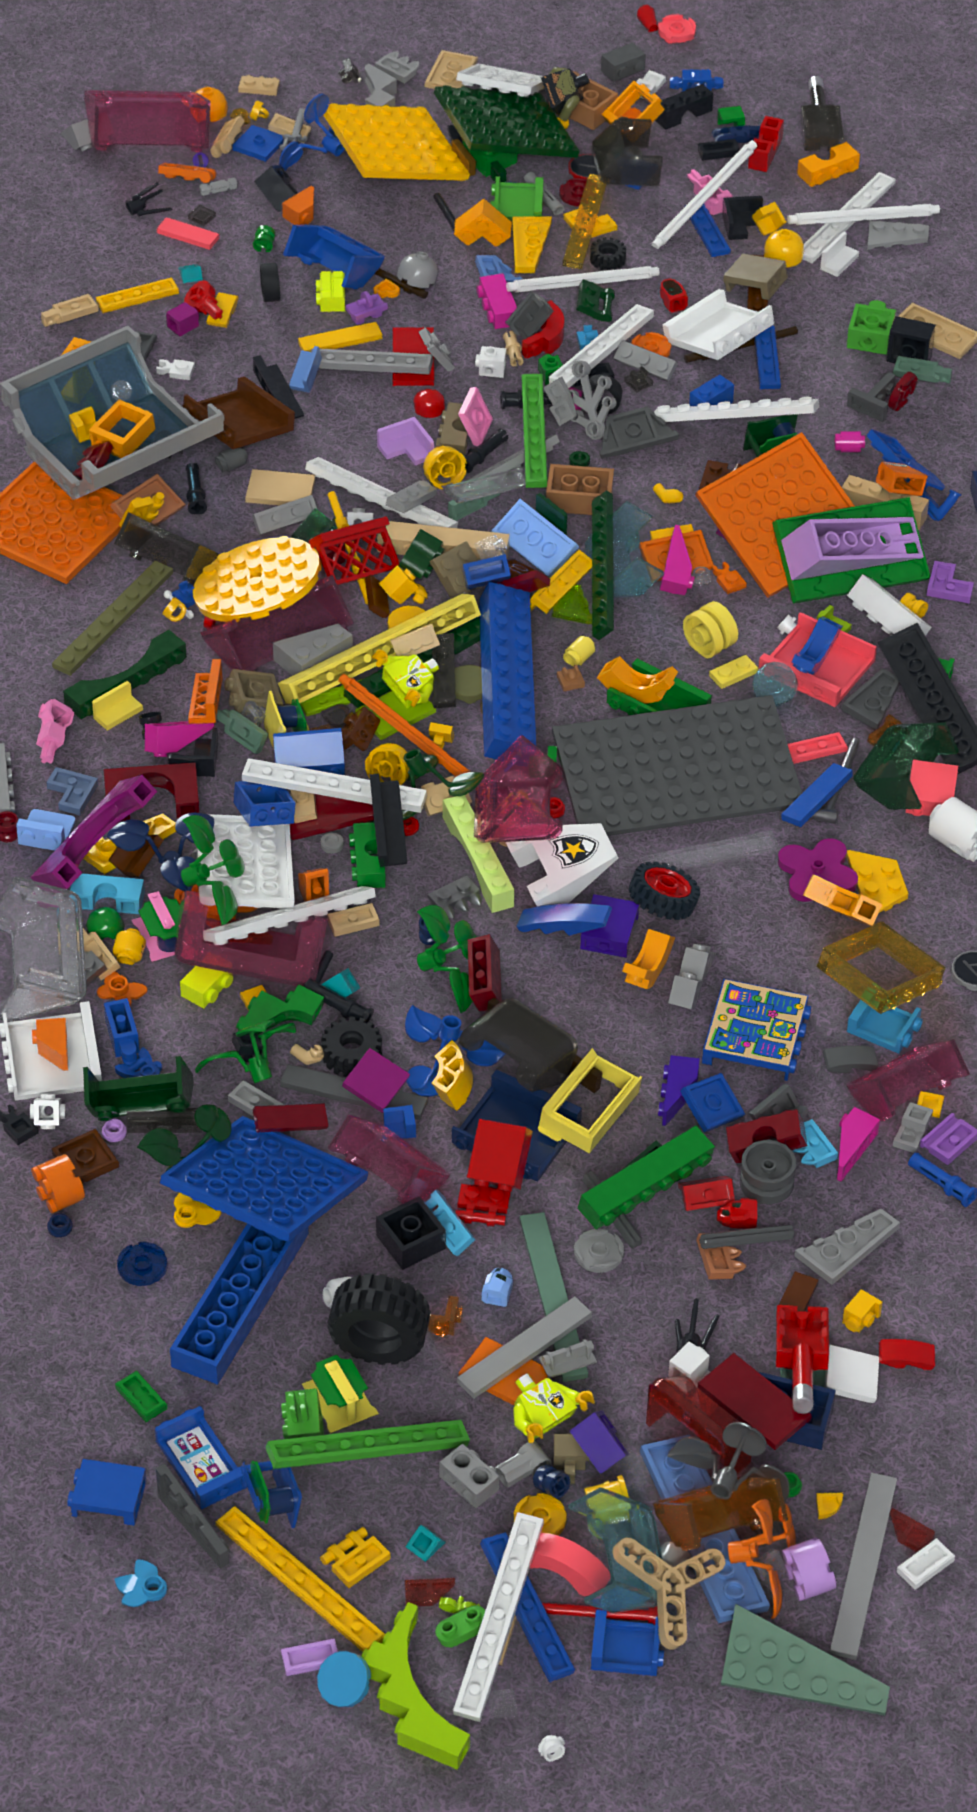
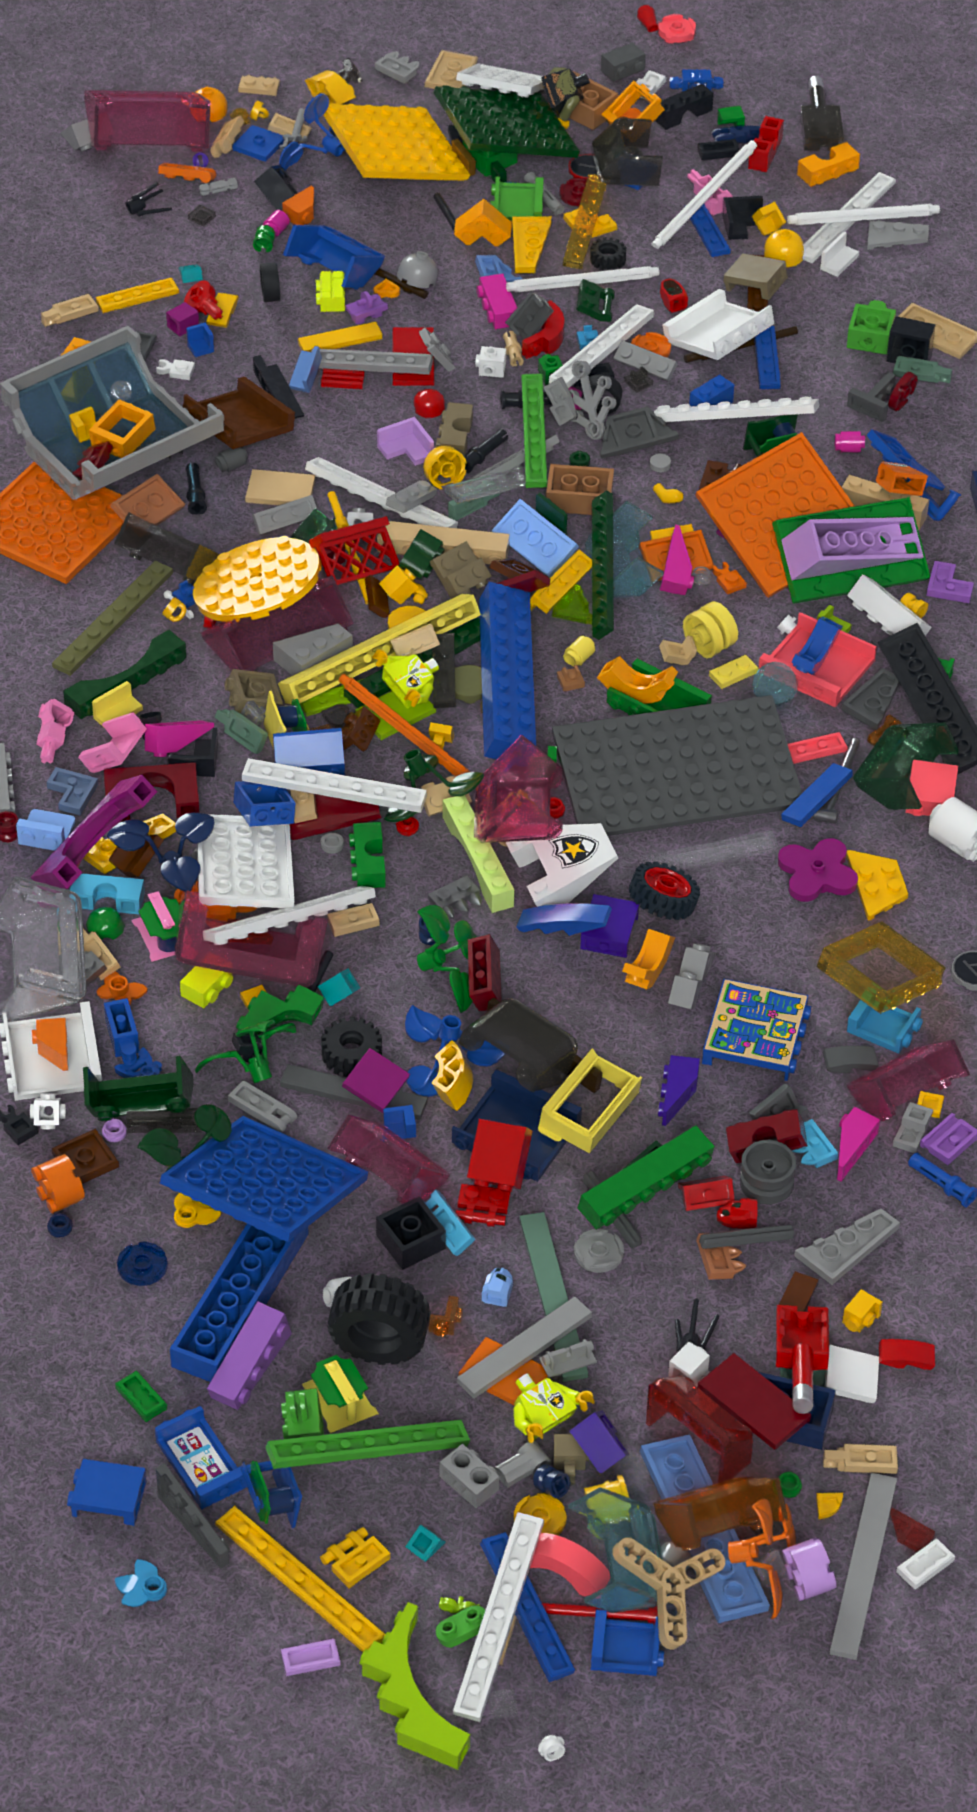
yellow head [113,928,146,965] -> none
yellow plate [119,492,164,531] -> none
coral tile [157,217,219,250] -> none
green plant [181,815,245,925] -> none
orange fence [188,659,223,724] -> none
dark red tile [252,1104,329,1132] -> none
tan arm [290,1044,324,1065] -> none
orange slope [298,868,329,902] -> none
black pin [304,978,374,1024] -> none
dark azure tile [317,1651,371,1707] -> none
light grey arch [364,63,397,107] -> none
yellow cylinder [365,743,409,785] -> none
black panel [369,773,408,867] -> none
clear red tile [405,1578,455,1607] -> none
bright pink tile [458,387,493,446] -> none
blue brick [462,554,511,590] -> none
clear brick [474,535,507,560] -> none
dark grey plant [667,1422,789,1505] -> none
blue plate [680,1073,745,1133] -> none
sand green wing [721,1604,890,1716] -> none
light orange arch [802,874,883,926] -> none
none -> bright pink panel [78,712,147,773]
none -> blue panel [186,322,214,357]
none -> medium lavender wedge [207,1302,292,1410]
none -> dark pink brick [263,210,290,237]
none -> yellow brick [305,70,356,105]
none -> red tile [321,369,364,389]
none -> light grey tile [650,454,671,473]
none -> tan bracket [659,635,697,665]
none -> tan hinge [823,1444,898,1474]

